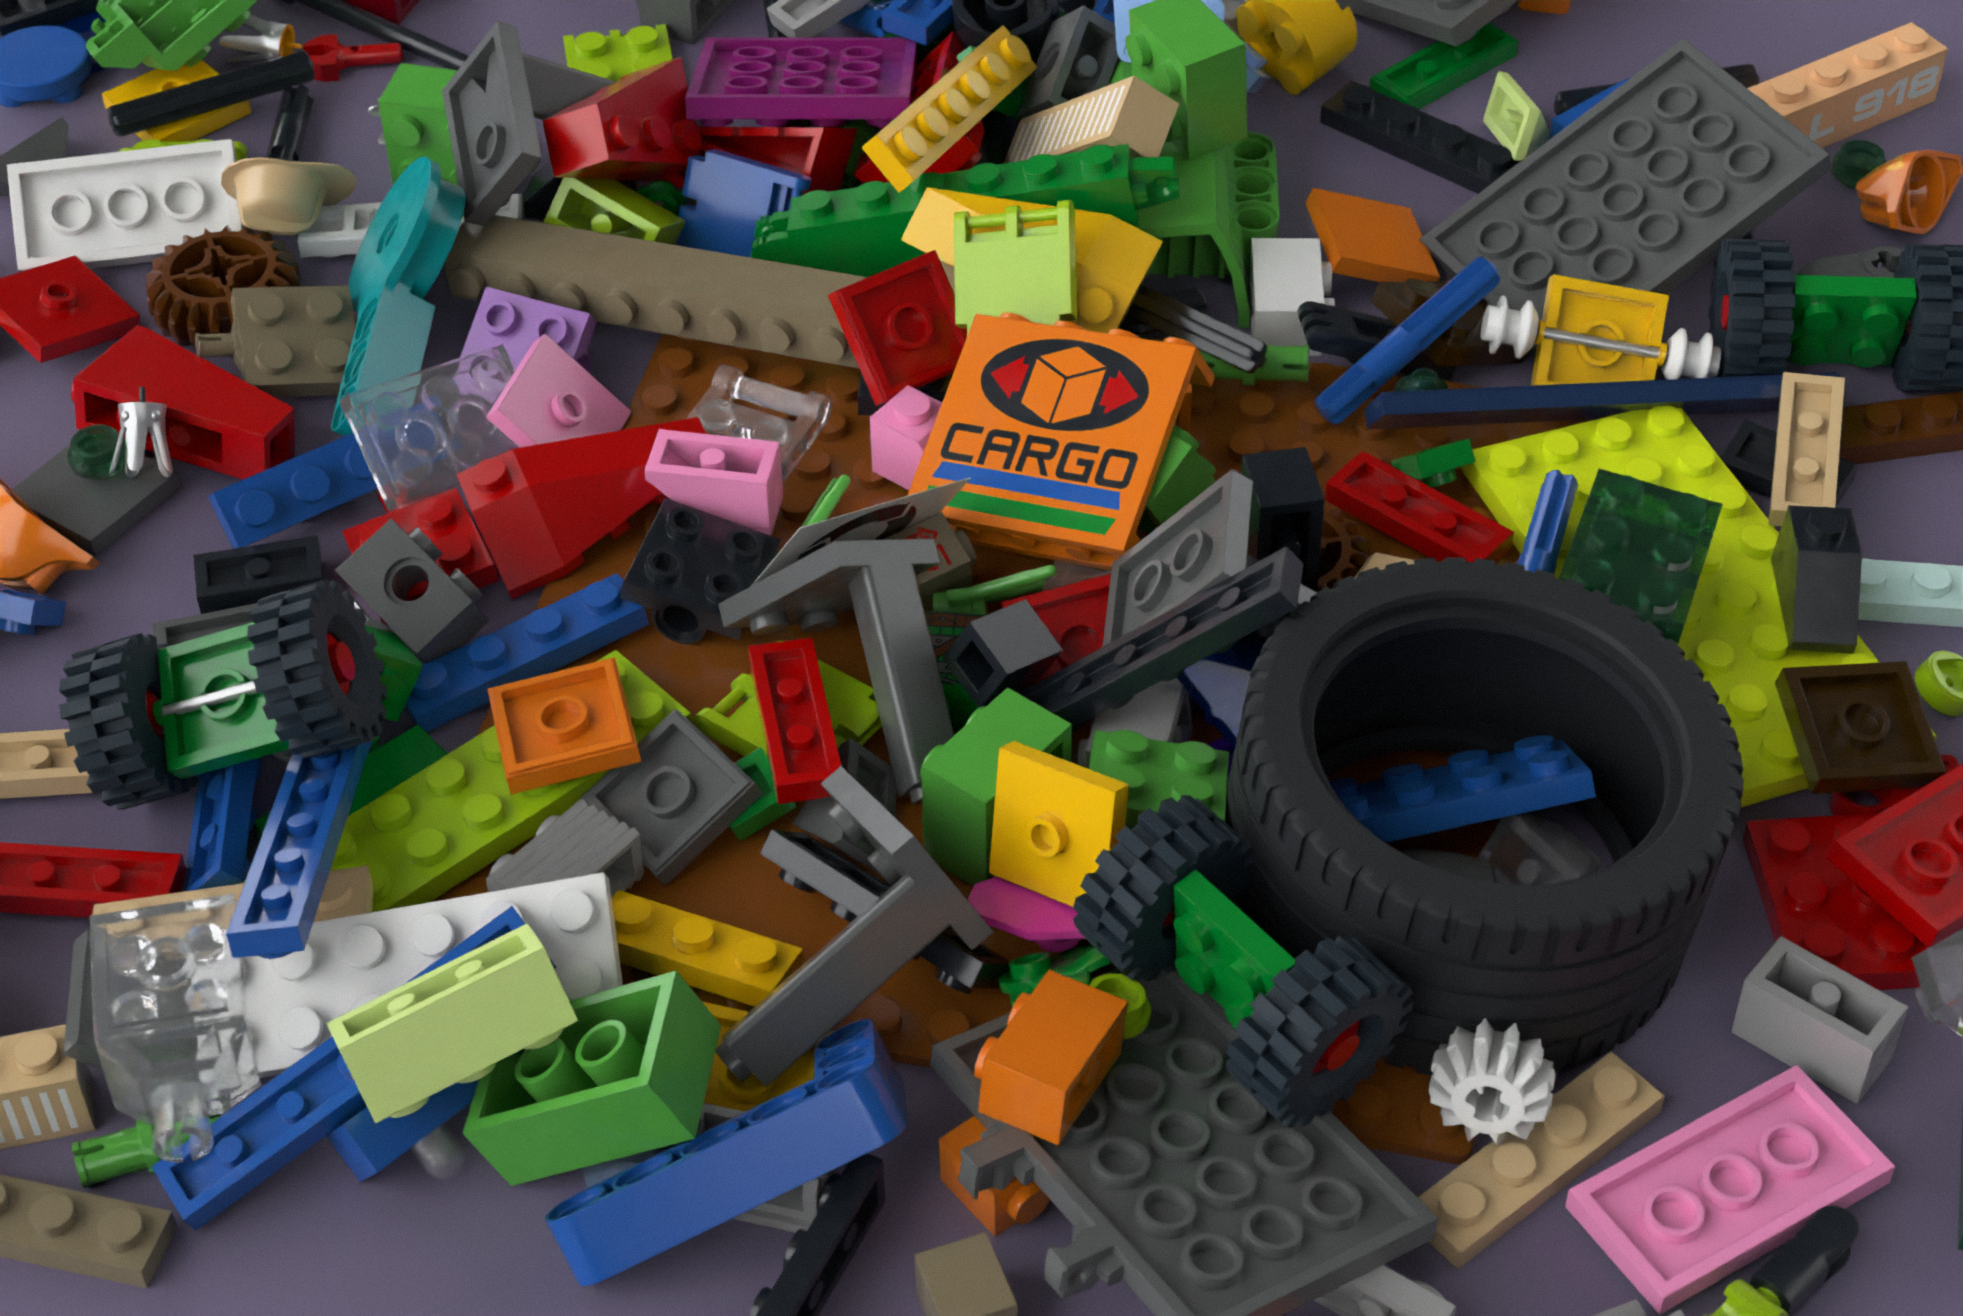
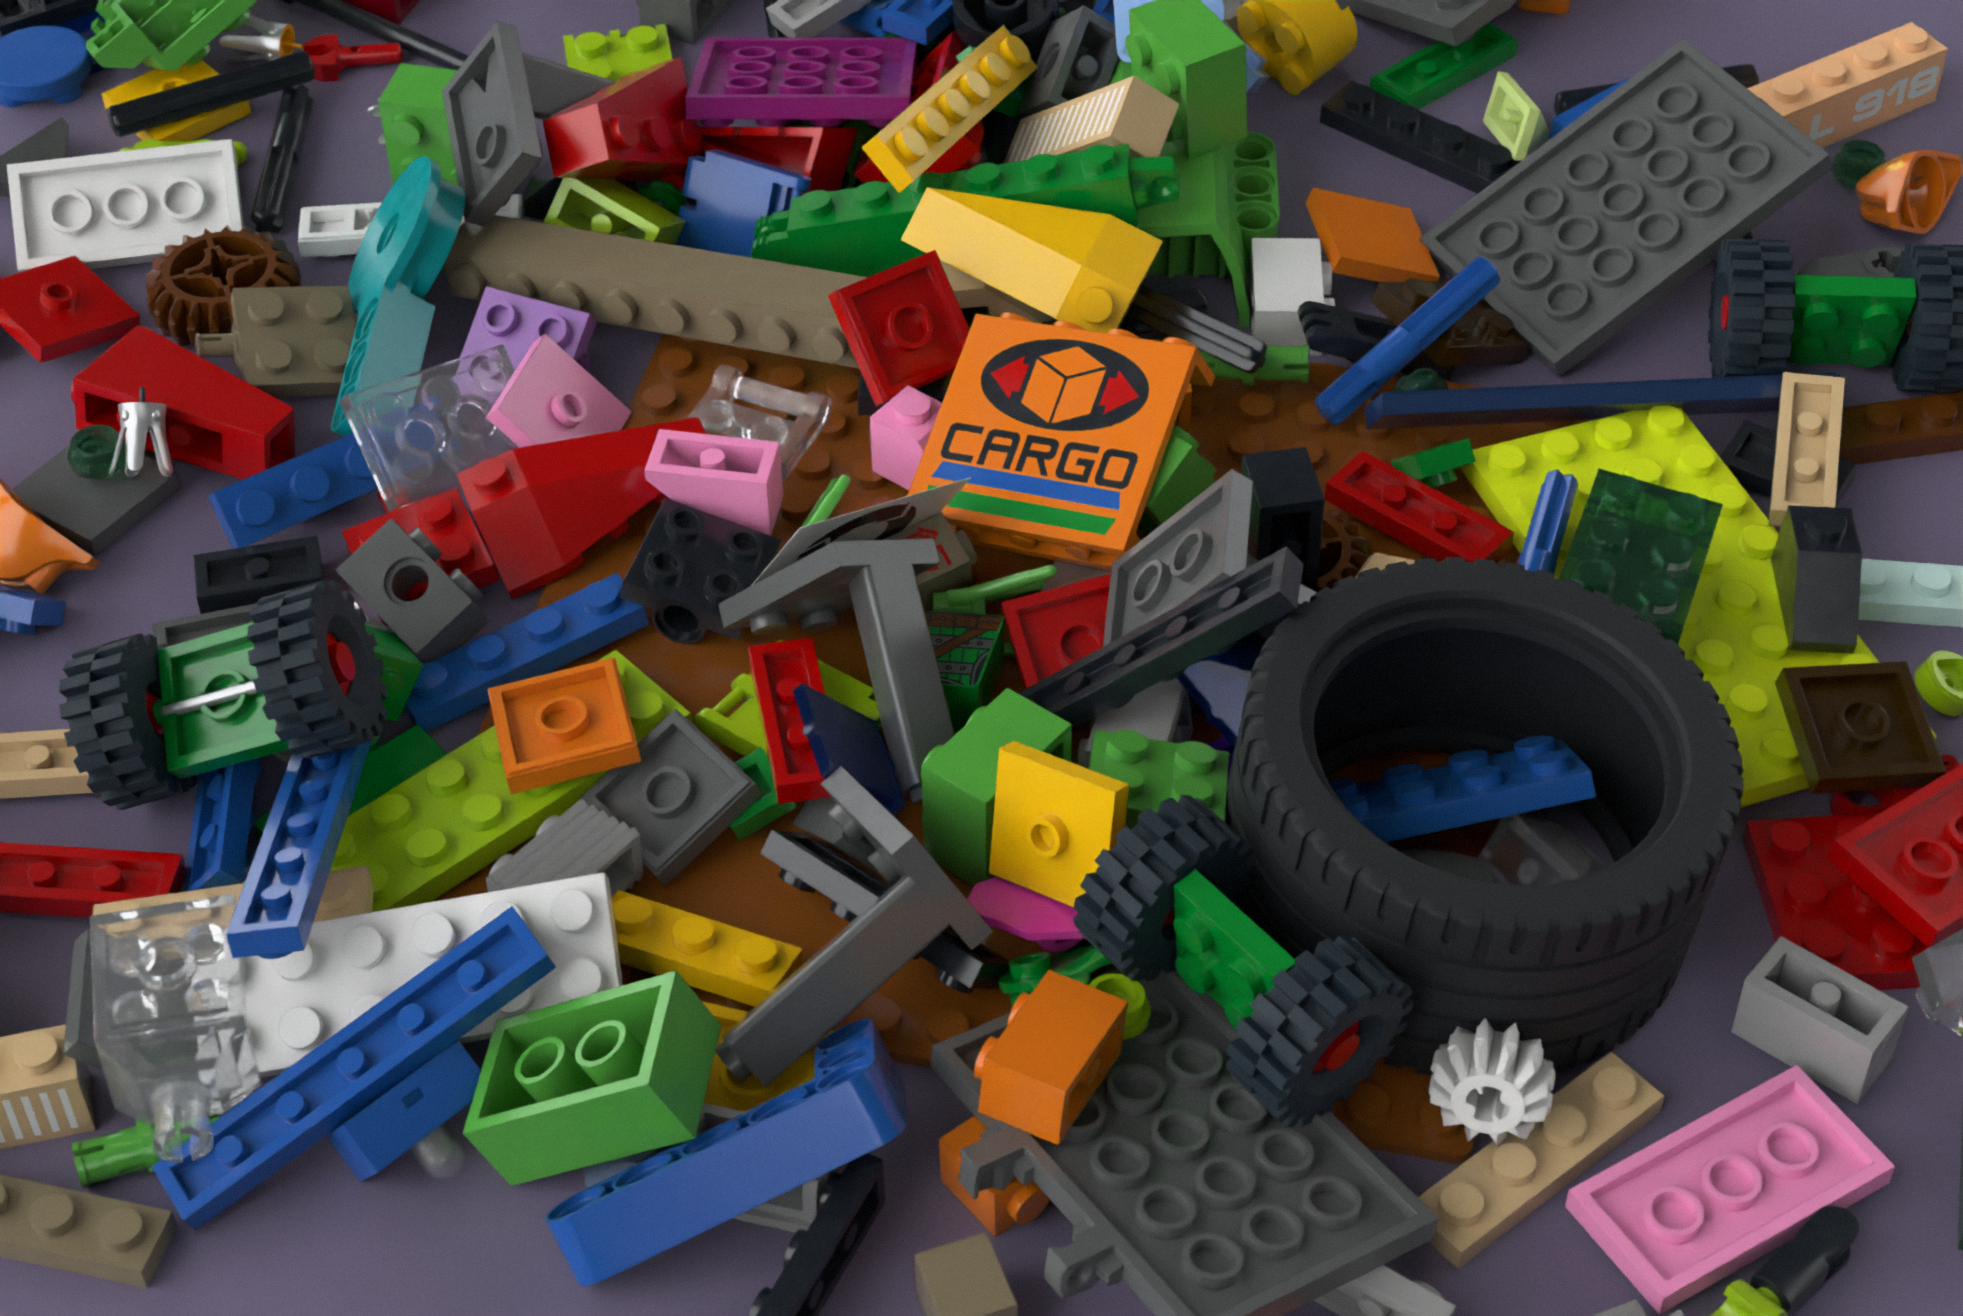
tan piece [221,157,356,236] -> none
yellowish green brick [326,923,578,1123] -> none
black brick [942,599,1063,708] -> none
lime plate [954,200,1077,336] -> none
yellow plate [1480,274,1721,386] -> none
none -> clear blue piece [793,683,906,813]

